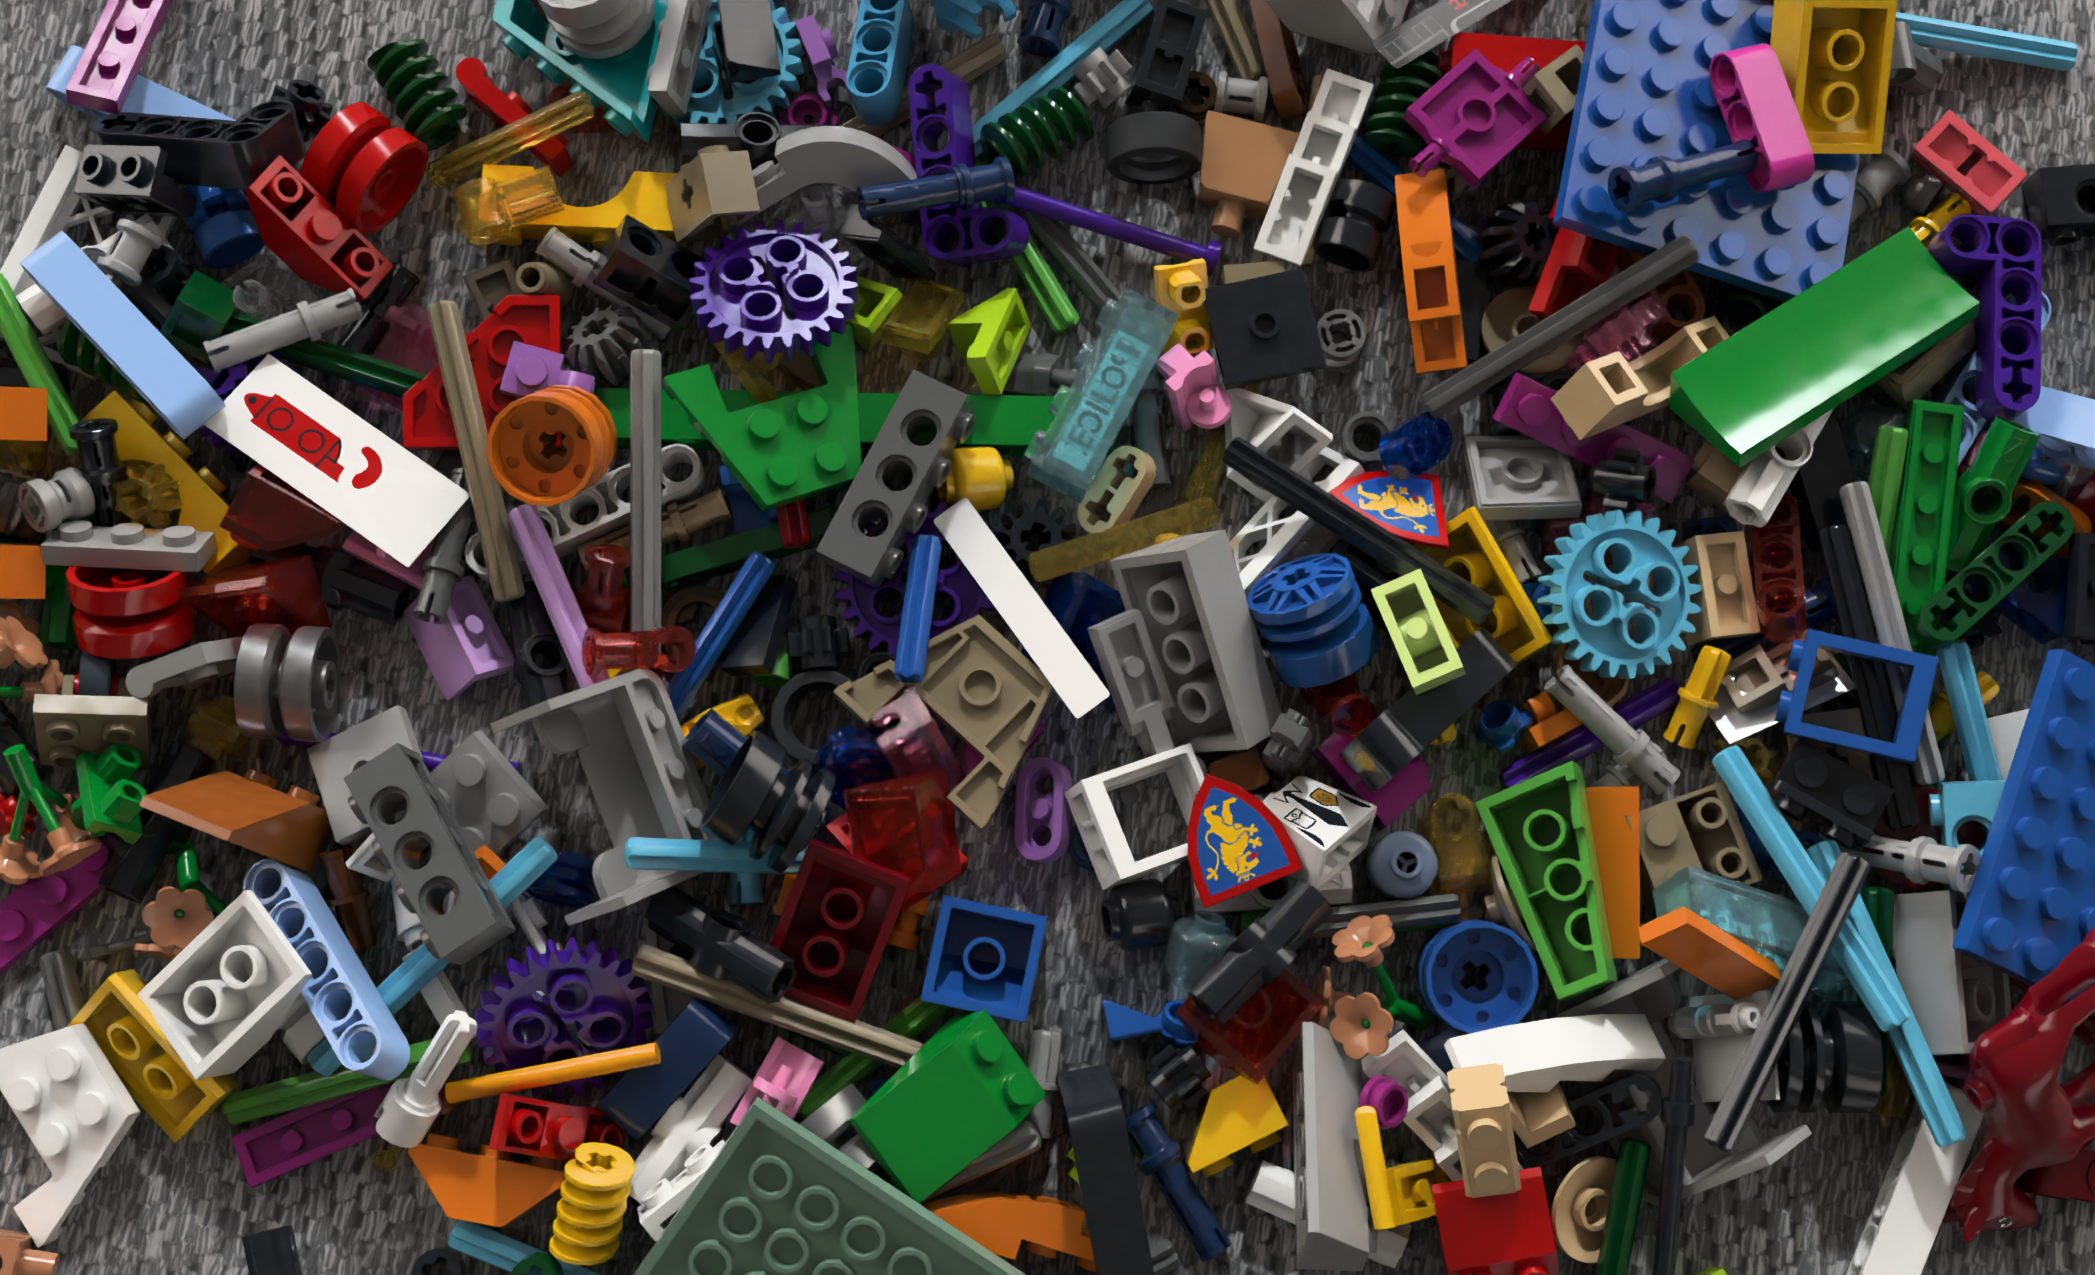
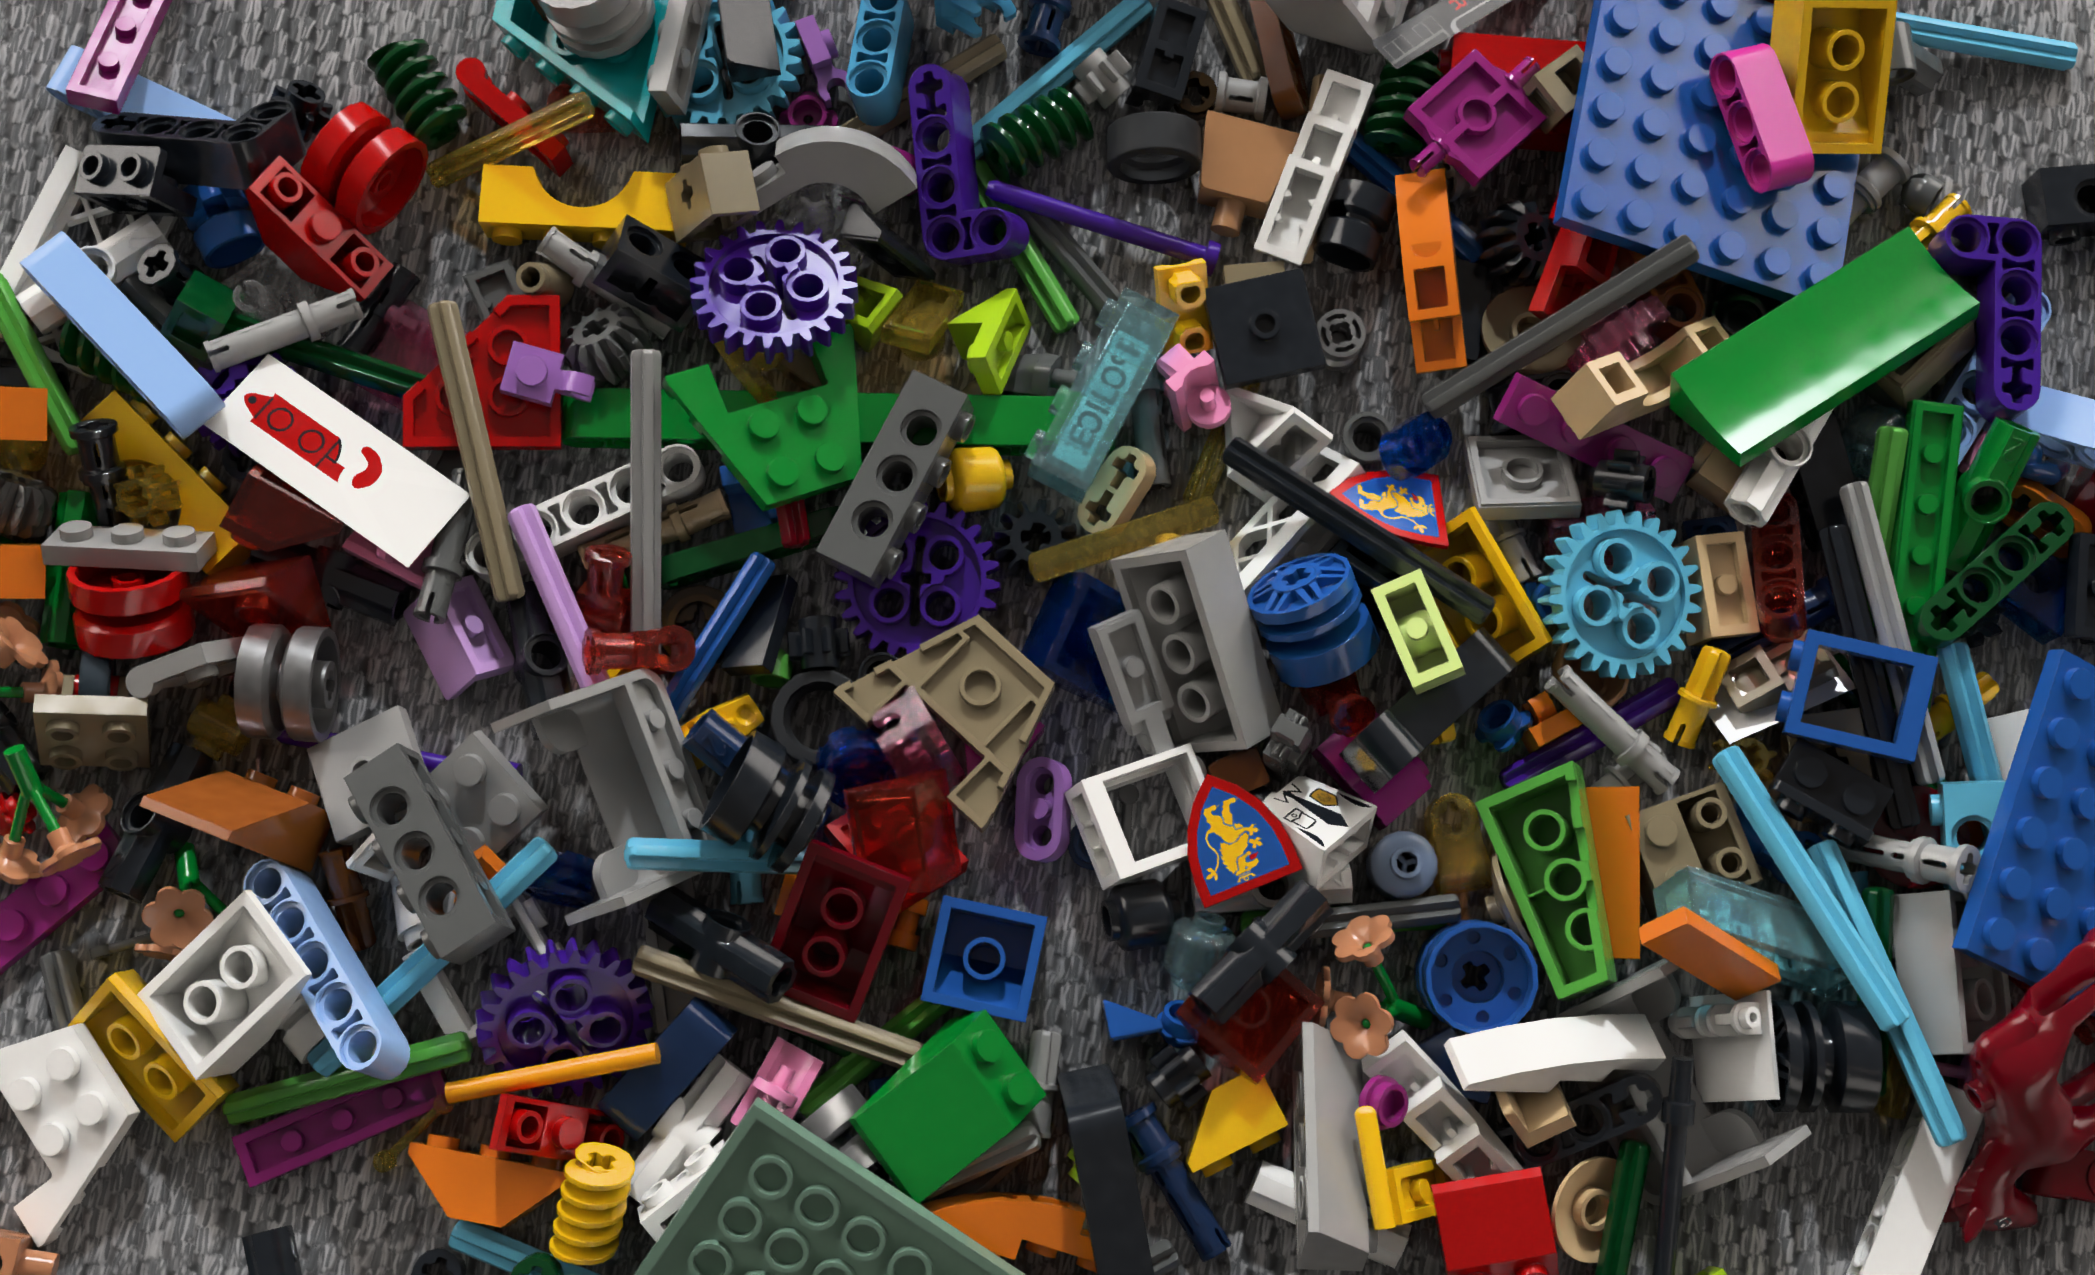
light grey wheel [18,467,95,533] -> none
green hips [70,742,147,844] -> none
light grey bush [96,219,163,287] -> none
white piece [374,1010,477,1148] -> none
clear yellow piece [454,165,564,245] -> none
orange wheel [487,385,618,506] -> none
dark blue pin [856,156,1015,220] -> none
blue axle [894,534,941,684] -> none
white sticker [934,498,1110,718] -> none
tan brick [1447,1063,1521,1198] -> none
dark blue pin [1608,139,1758,213] -> none
black axle [1704,852,1870,1154] -> none
coral brick [1911,109,2028,216] -> none

